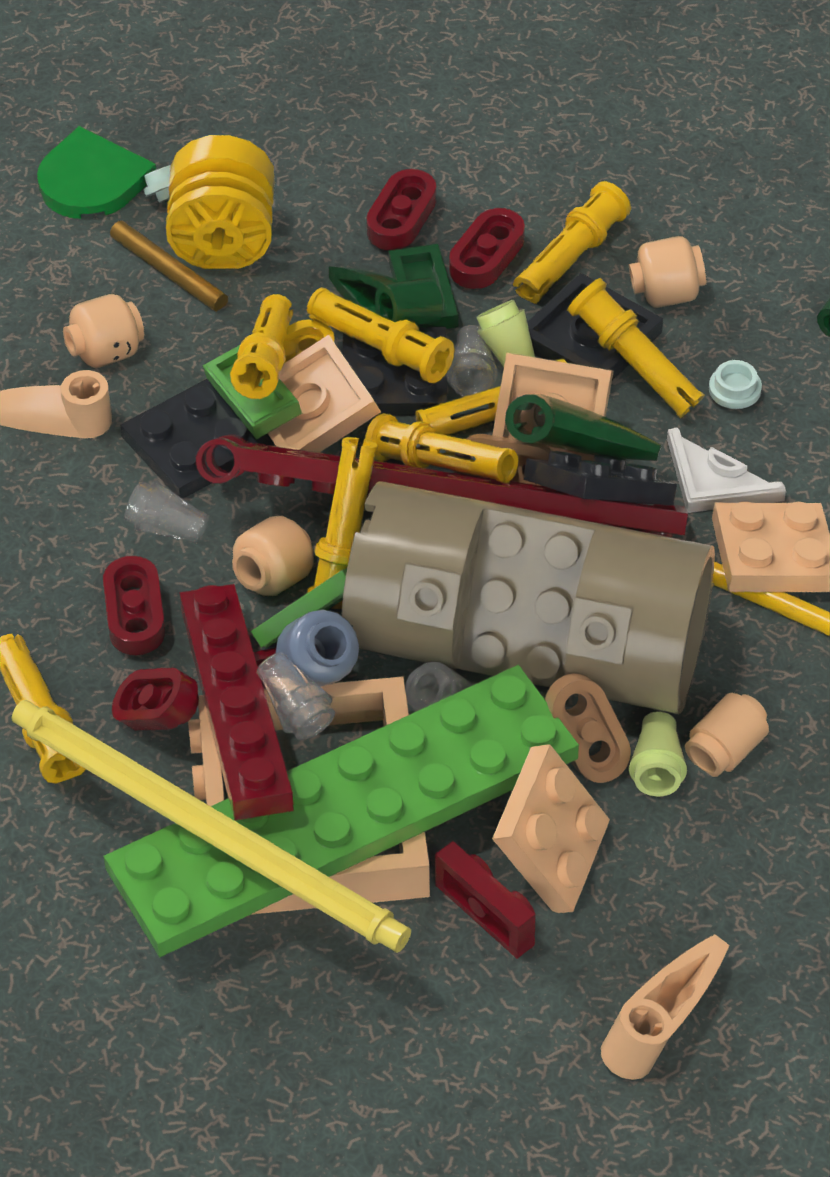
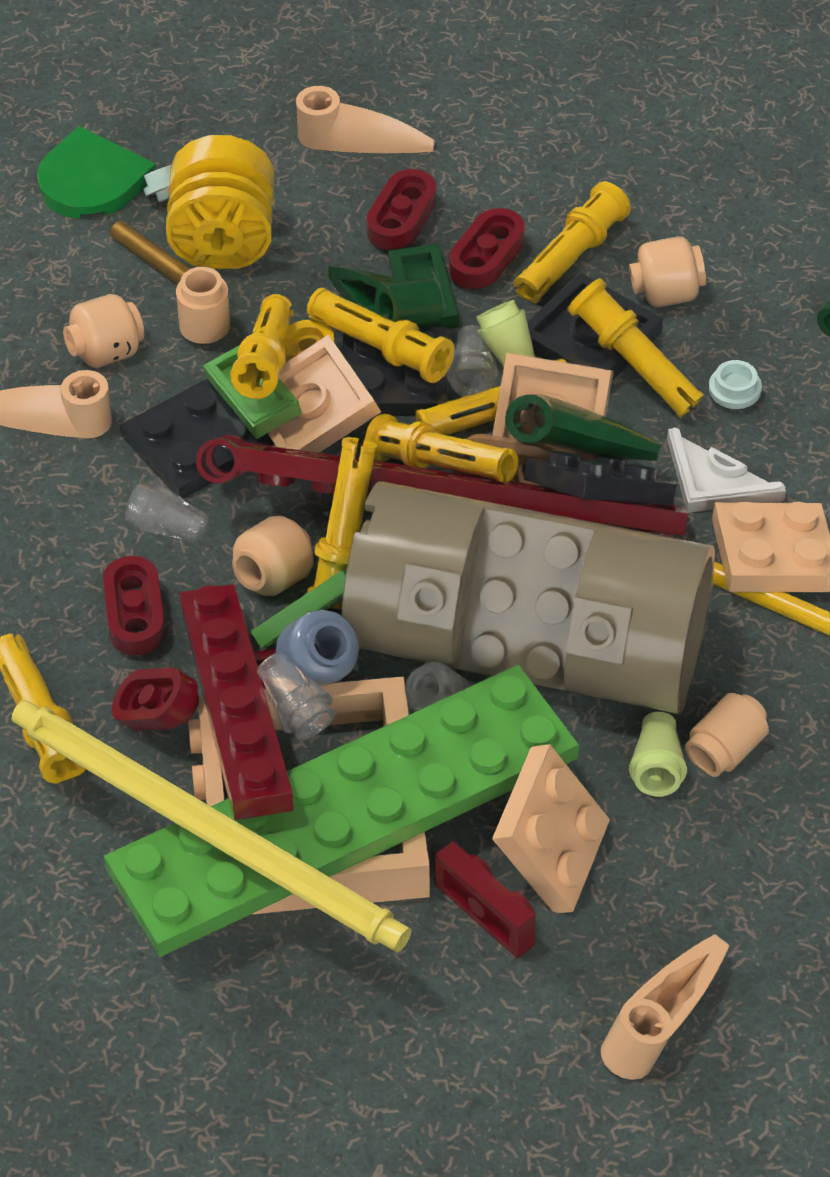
medium nougat plate [545,674,631,783] -> none
none -> light nougat brick [176,267,230,344]
none -> light nougat piece [296,86,435,153]

